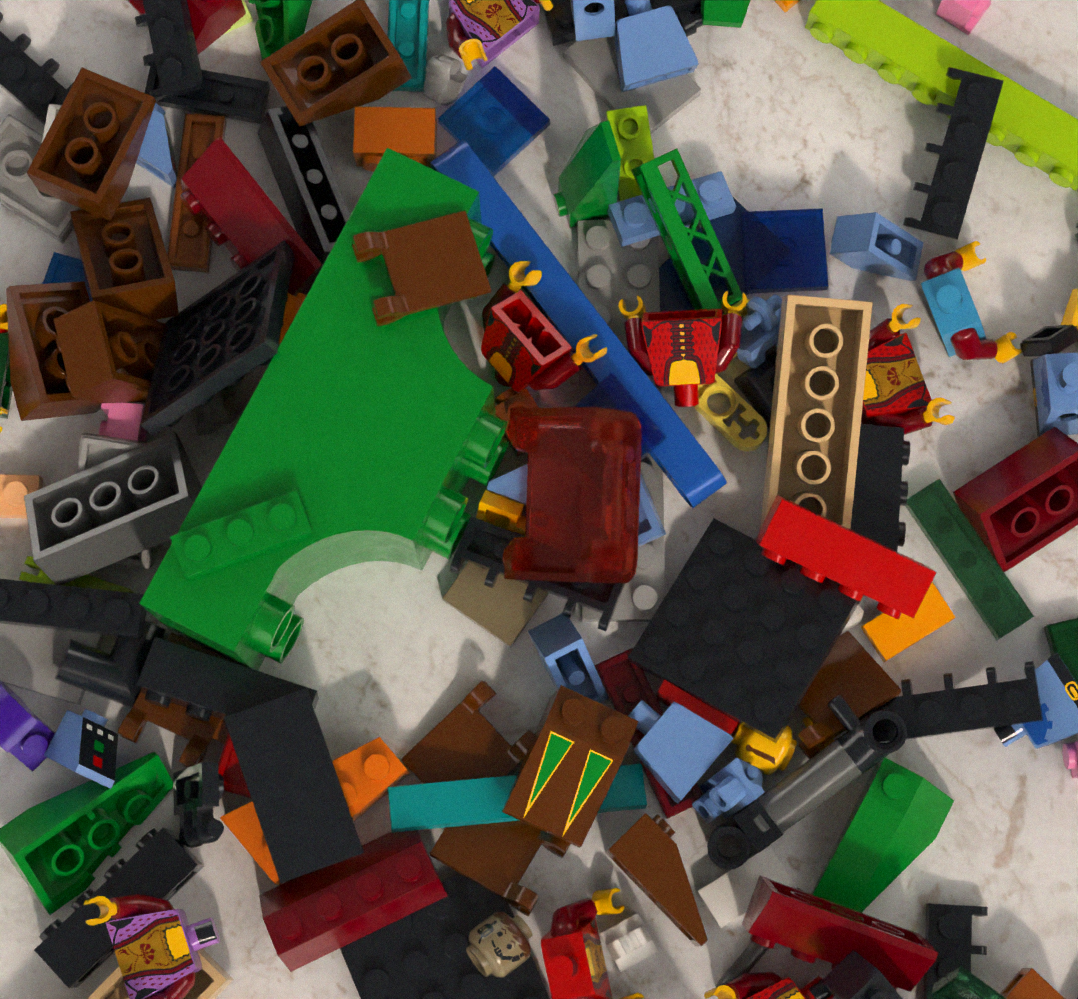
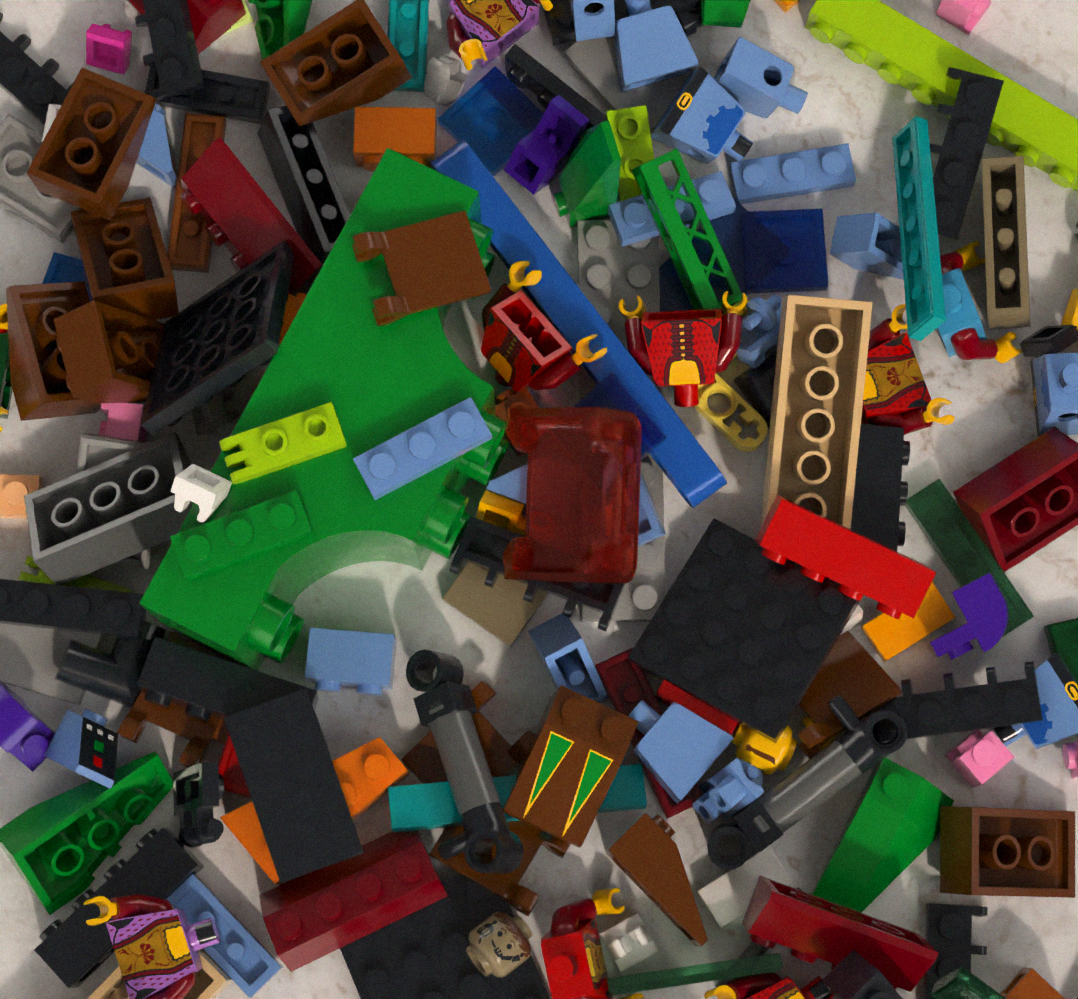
none -> dark pink tile [86,23,132,75]
none -> medium blue plate [166,874,283,998]
none -> white tile [170,464,232,522]
none -> lime hinge [219,402,347,484]
none -> medium blue brick [305,628,397,696]
none -> medium blue plate [353,397,492,500]
none -> black piece [406,649,524,874]
none -> dark purple brick [504,95,590,195]
none -> black plate [505,44,607,137]
none -> clear green tile [607,952,783,996]
none -> medium blue torso [651,66,753,164]
none -> medium blue torso [714,37,808,118]
none -> medium blue plate [729,143,856,204]
none -> teal tile [892,116,946,341]
none -> dark purple brick [930,573,1009,660]
none -> reddish brown slope [940,806,1075,898]
none -> bright pink brick [945,730,1014,788]
none -> dark tan brick [982,156,1031,329]

